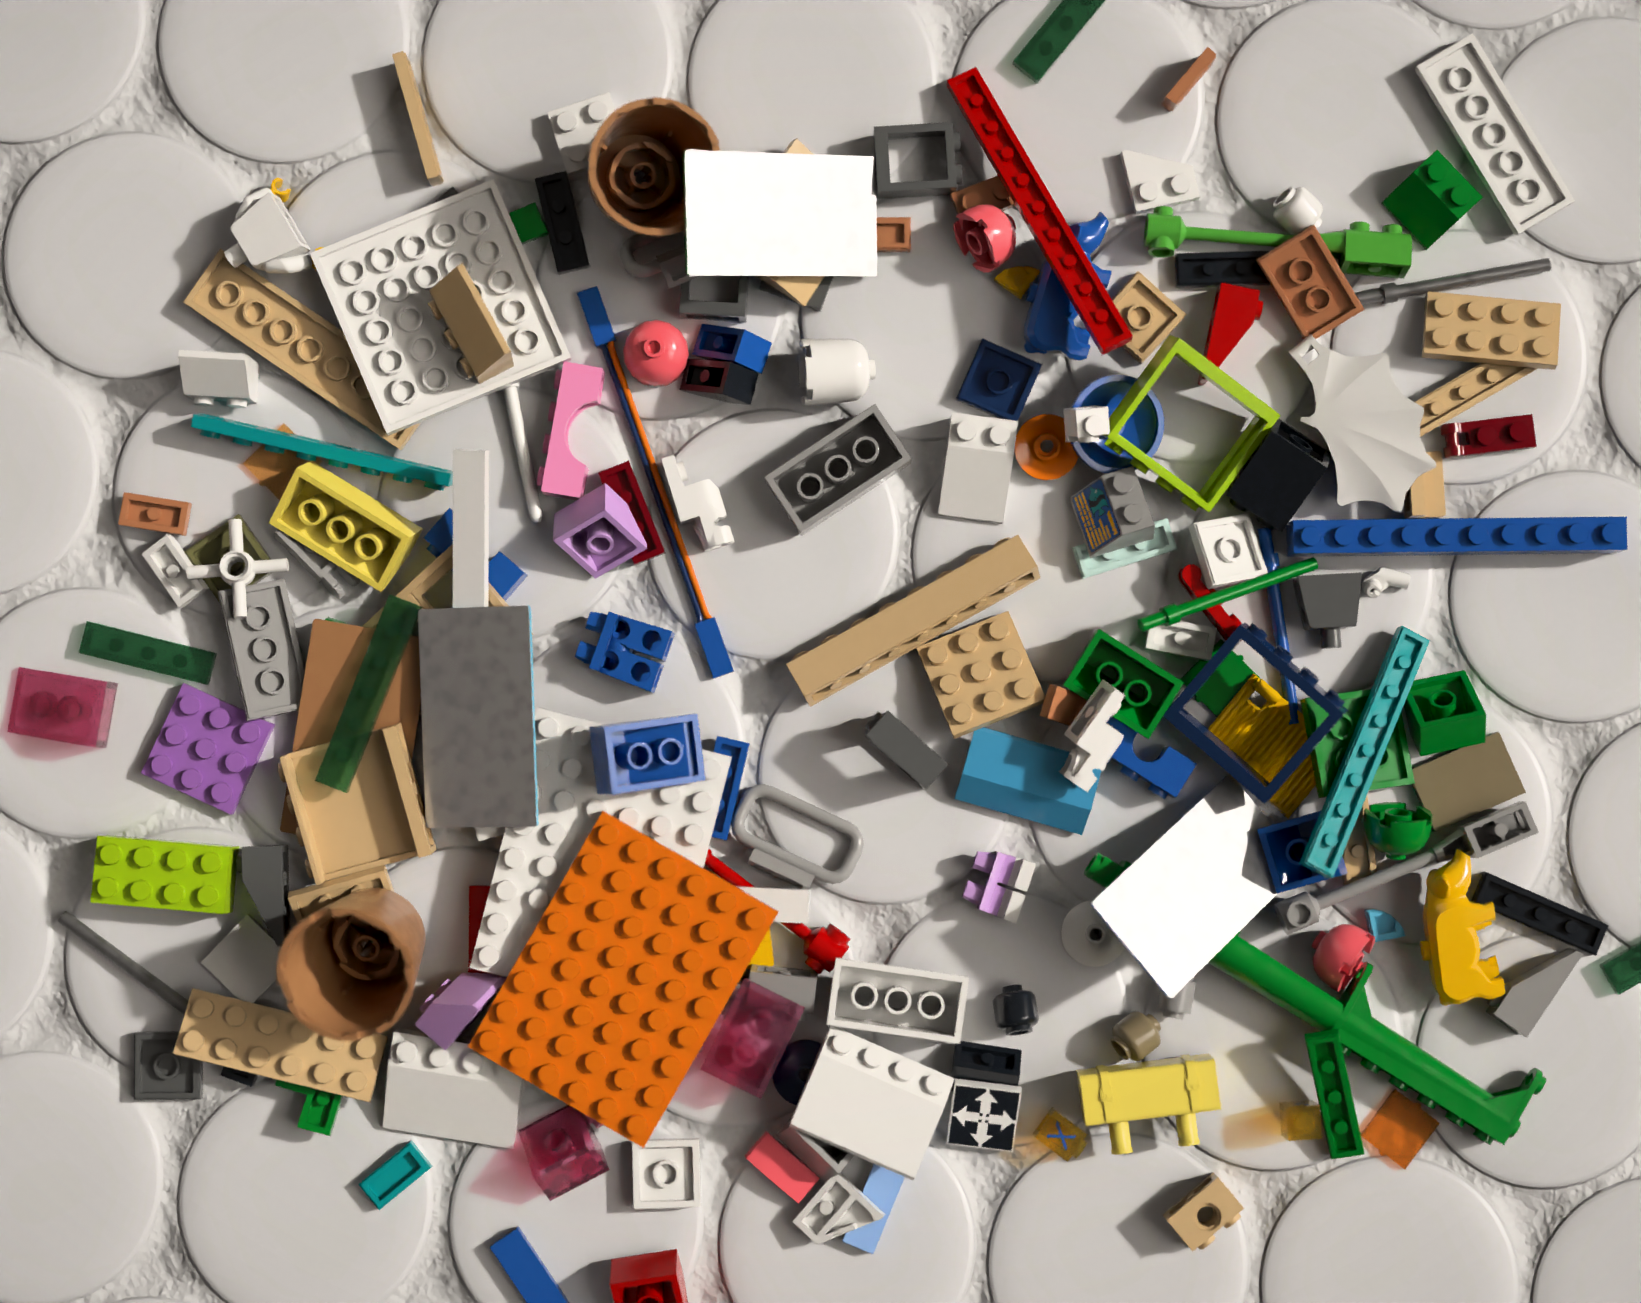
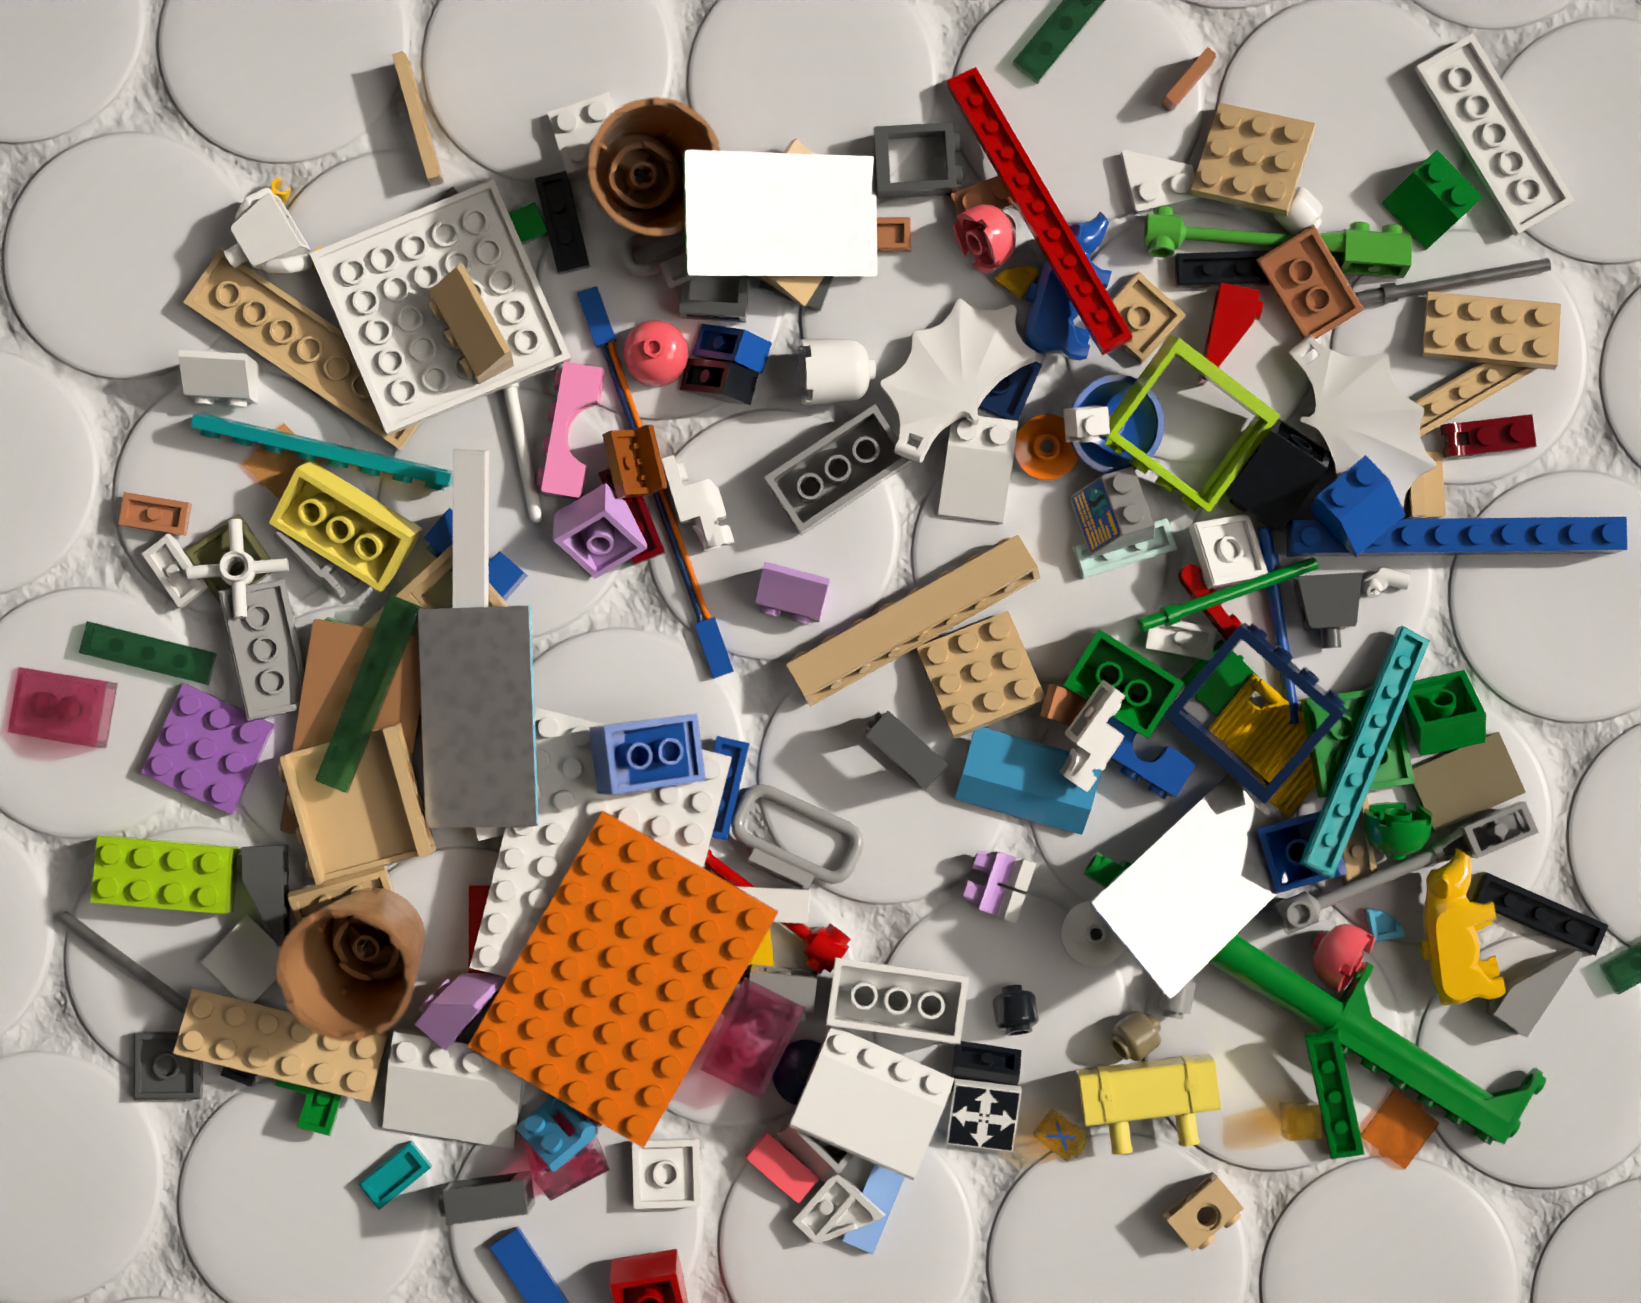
blue hips [575,612,675,693] -> none
none -> dark grey window [438,1170,535,1225]
none -> dark azure plate [515,1094,598,1173]
none -> dark orange bracket [602,425,667,498]
none -> lavender slope [755,562,830,626]
none -> white animal [880,299,1036,463]
none -> tan plate [1191,103,1315,216]
none -> blue slope [1310,455,1405,557]

